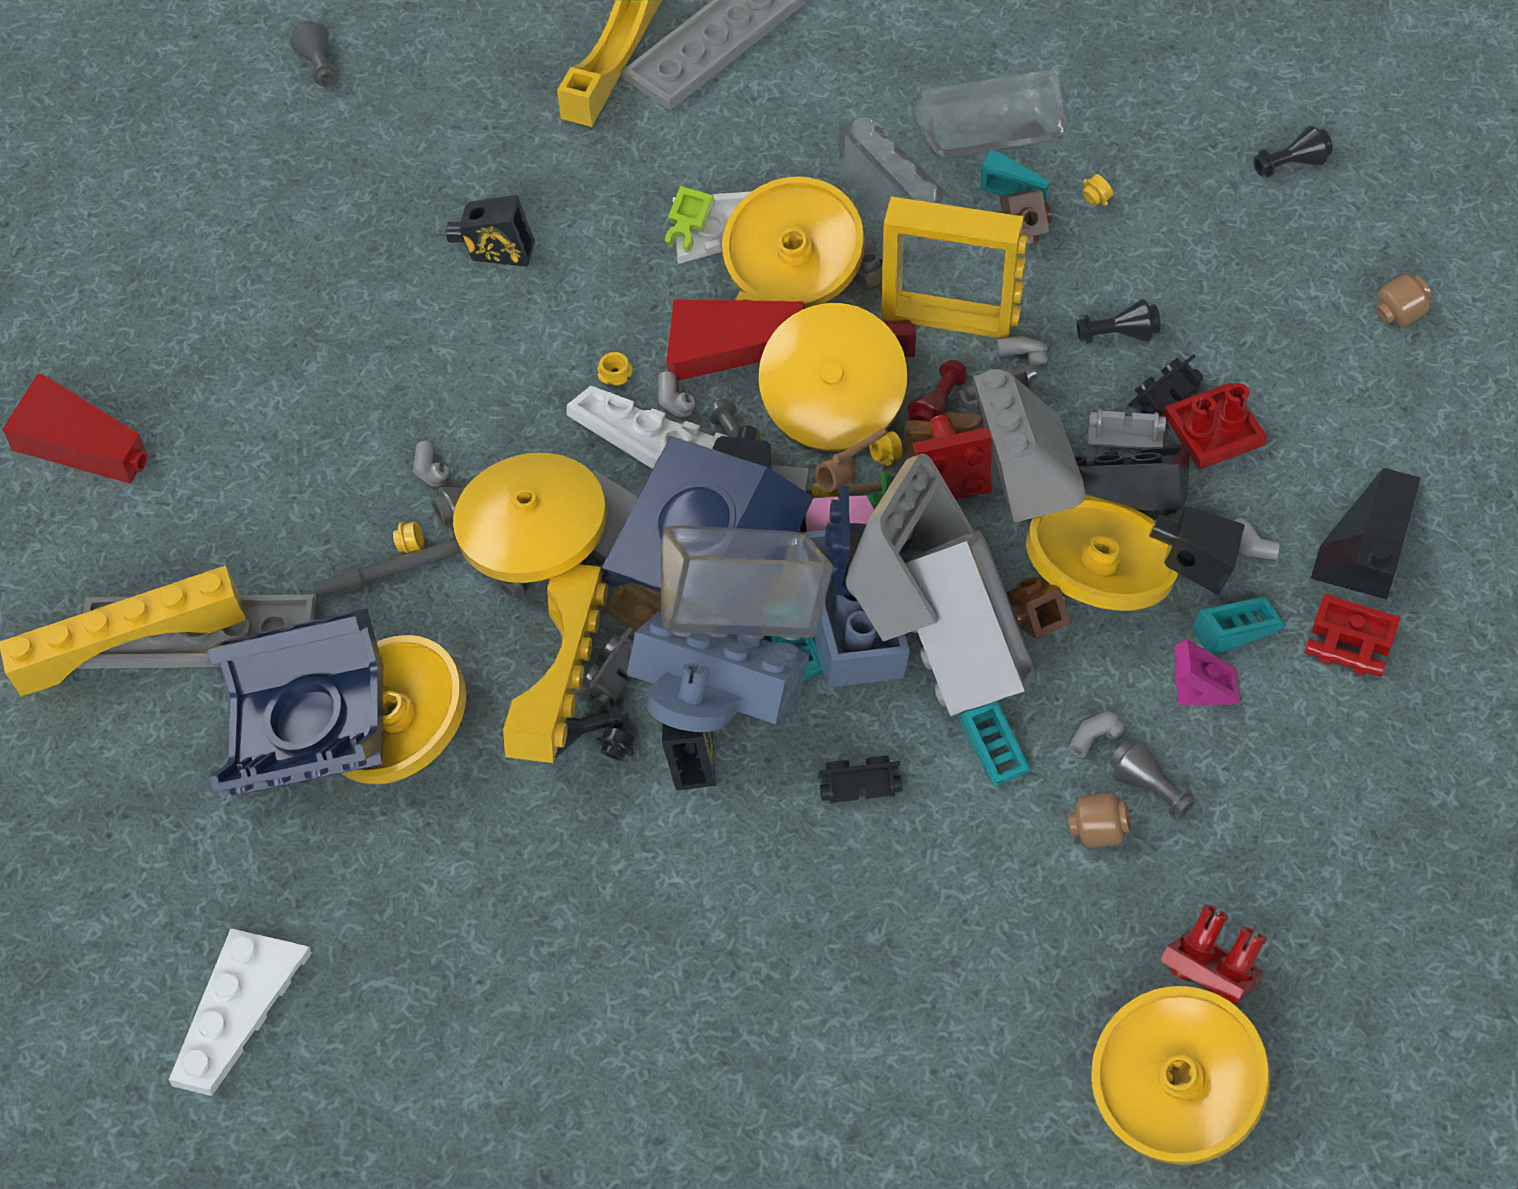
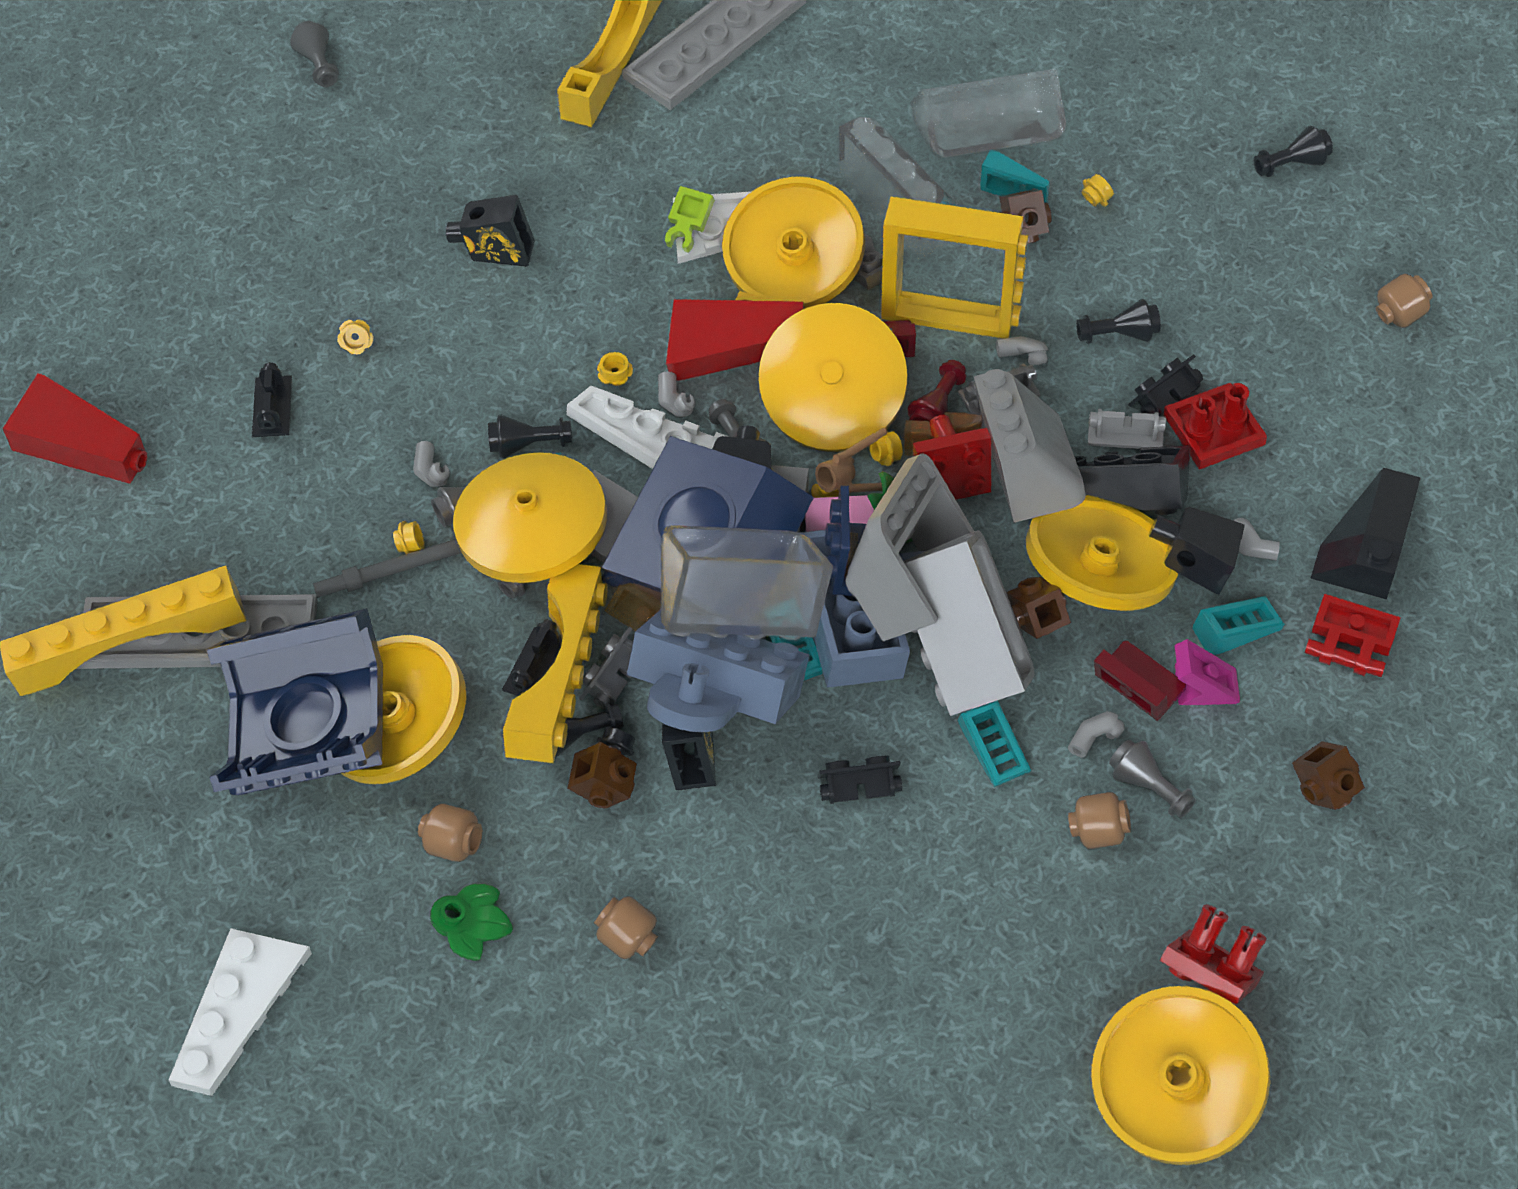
none -> black hinge [252,363,292,437]
none -> yellow plate [337,319,373,355]
none -> medium nougat head [418,804,483,862]
none -> green plate [430,884,513,961]
none -> black piece [488,414,572,459]
none -> black hinge [502,619,562,696]
none -> reddish brown brick [567,742,637,809]
none -> medium nougat head [594,896,658,959]
none -> dark red panel [1094,640,1186,721]
none -> reddish brown brick [1292,741,1365,810]

